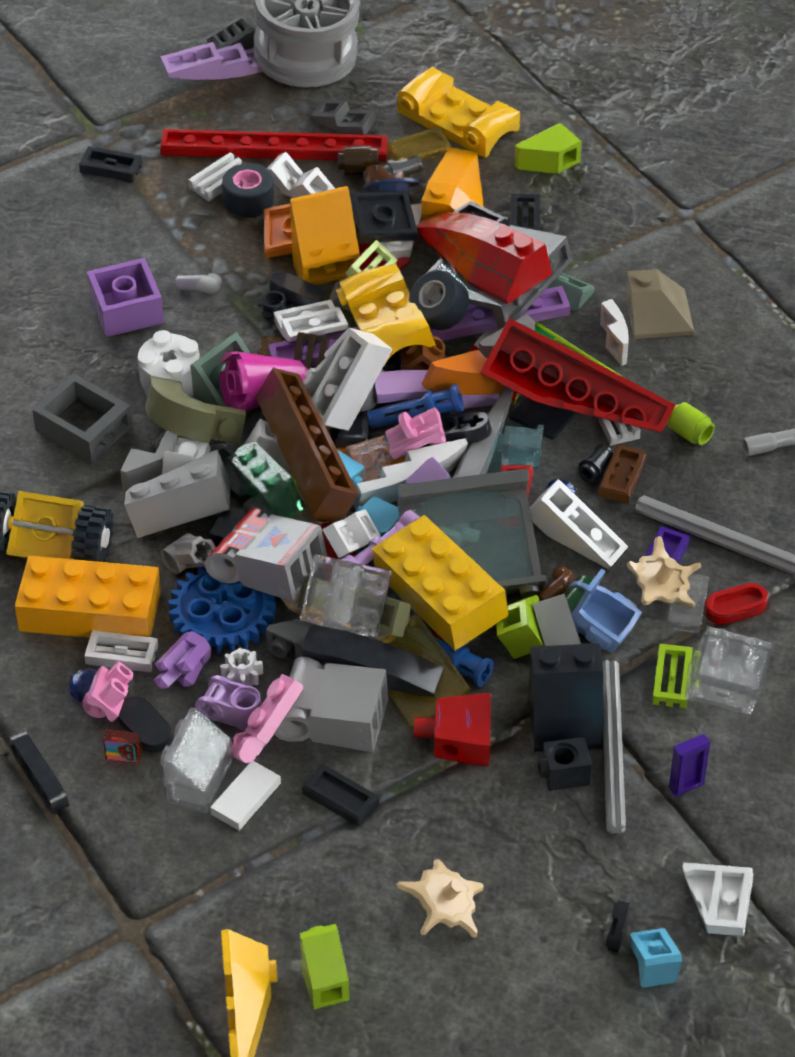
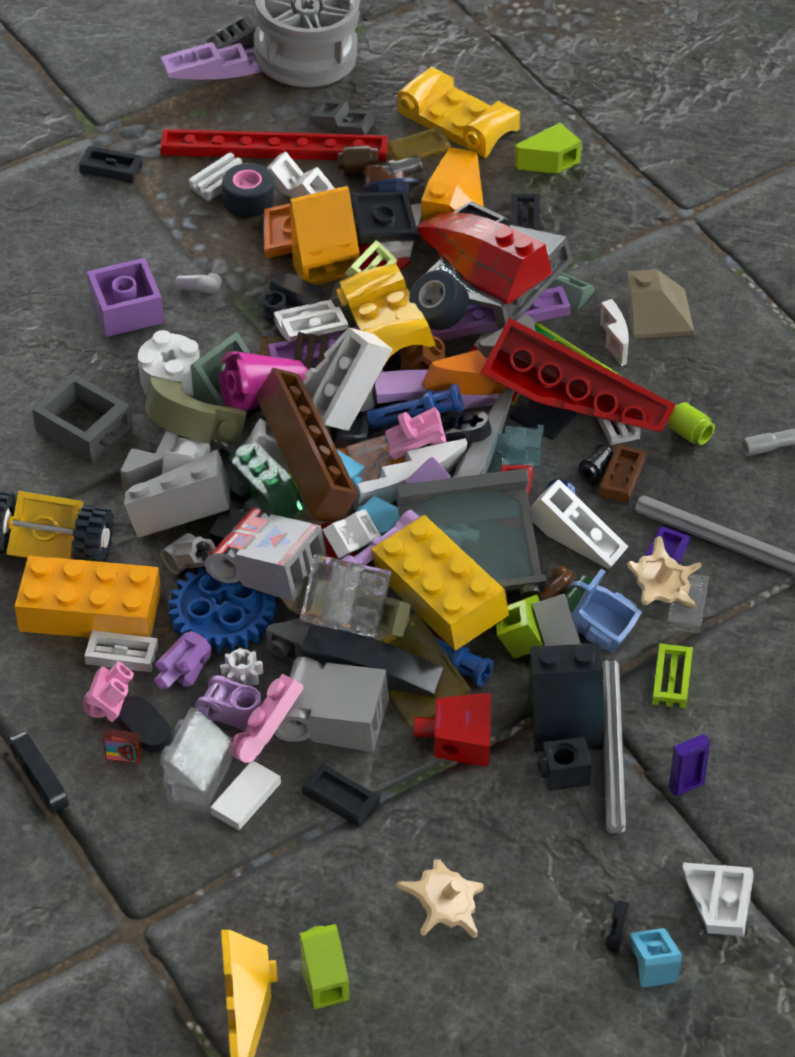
clear blue tile [69,669,96,702] -> none
clear slope [685,626,774,715] -> none
red tile [704,583,769,625] -> none

